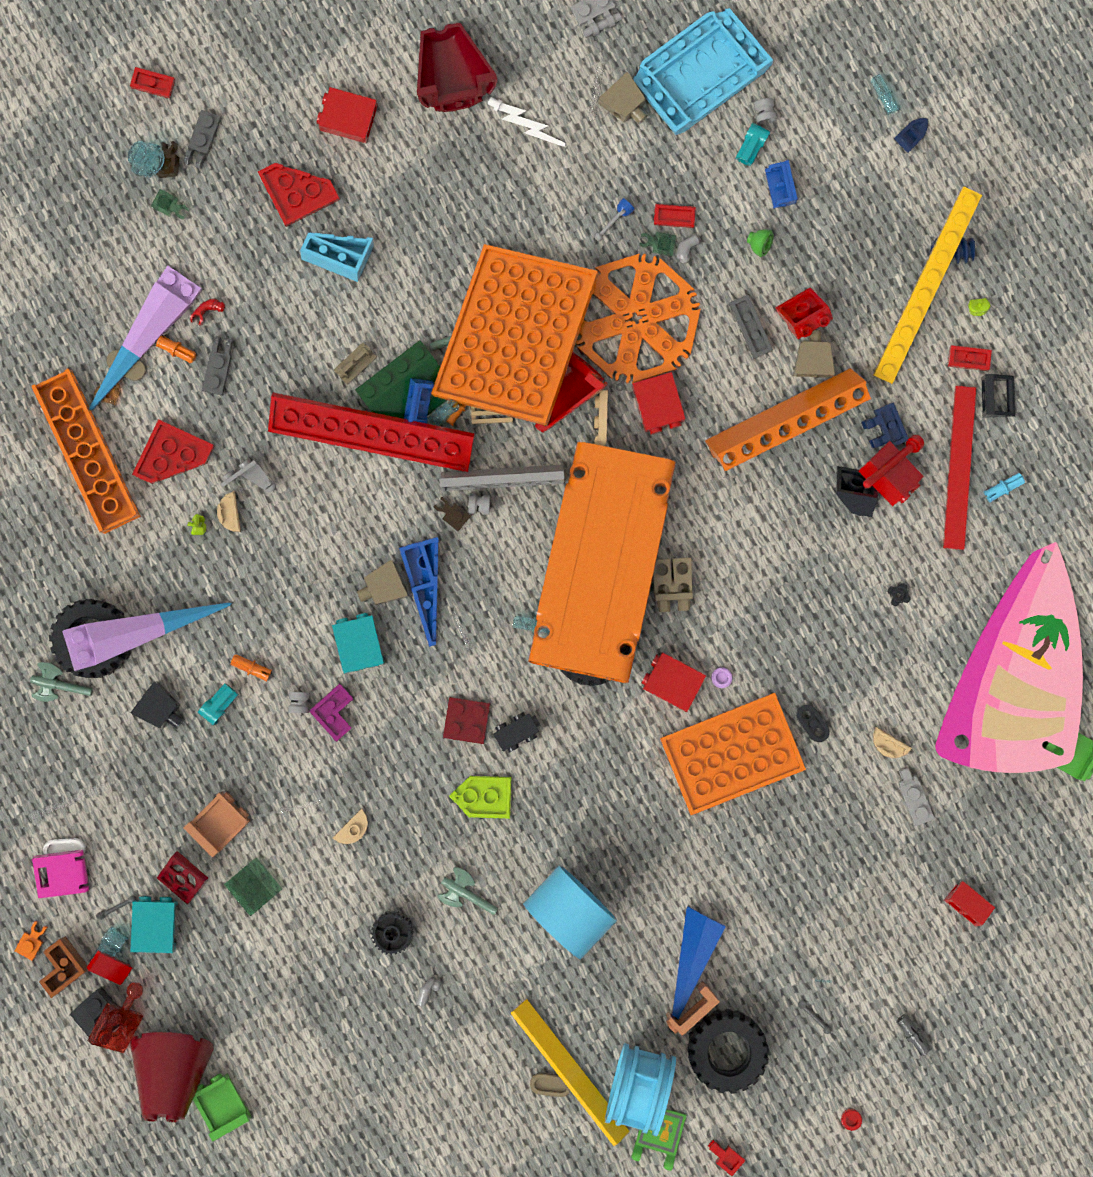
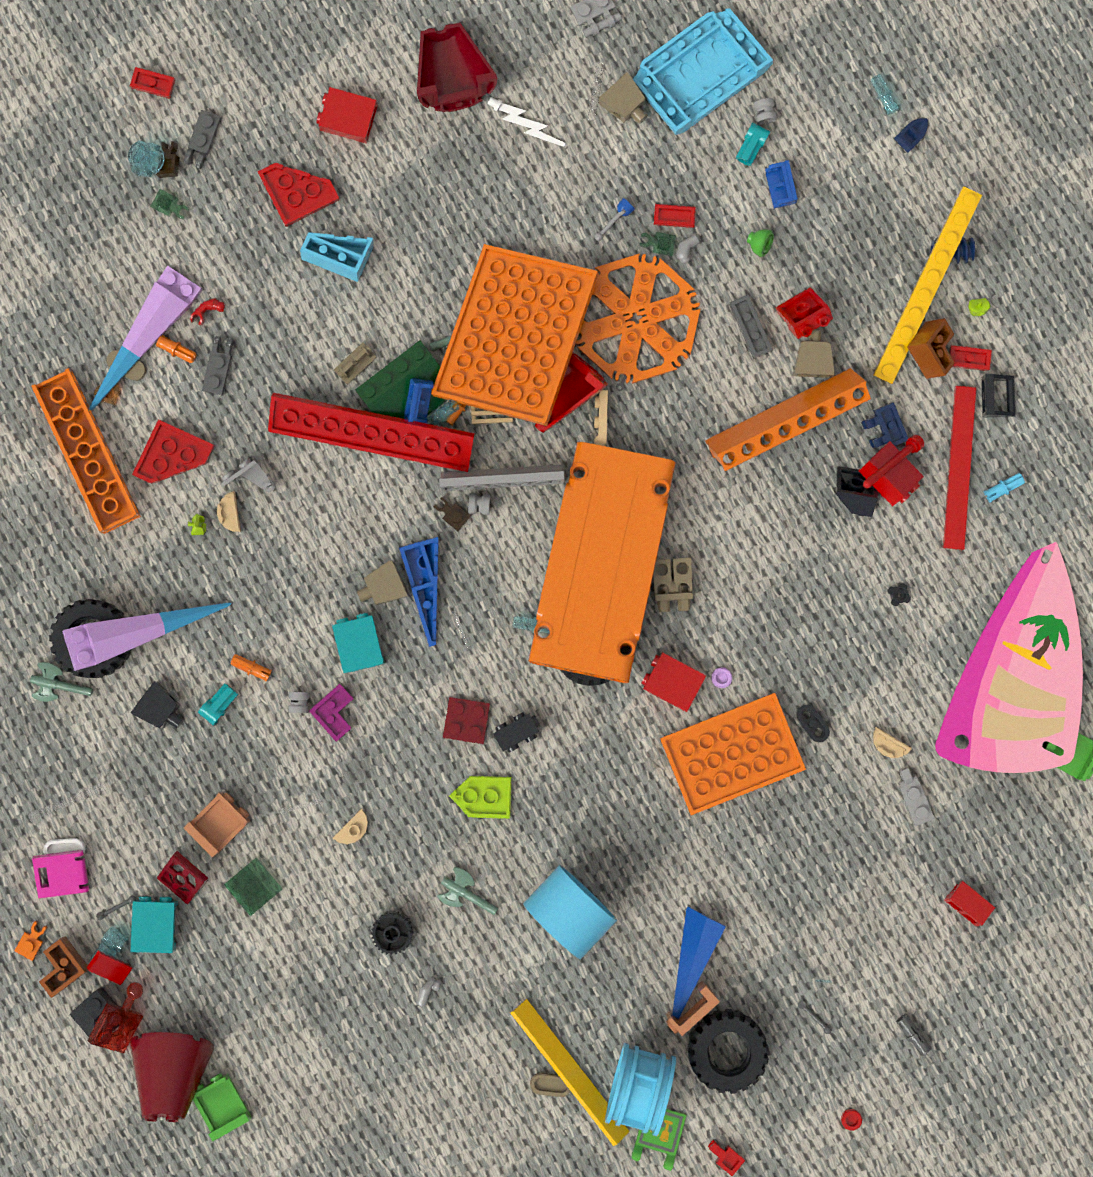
red brick [632,372,685,435] -> none
none -> dark orange brick [907,318,954,379]

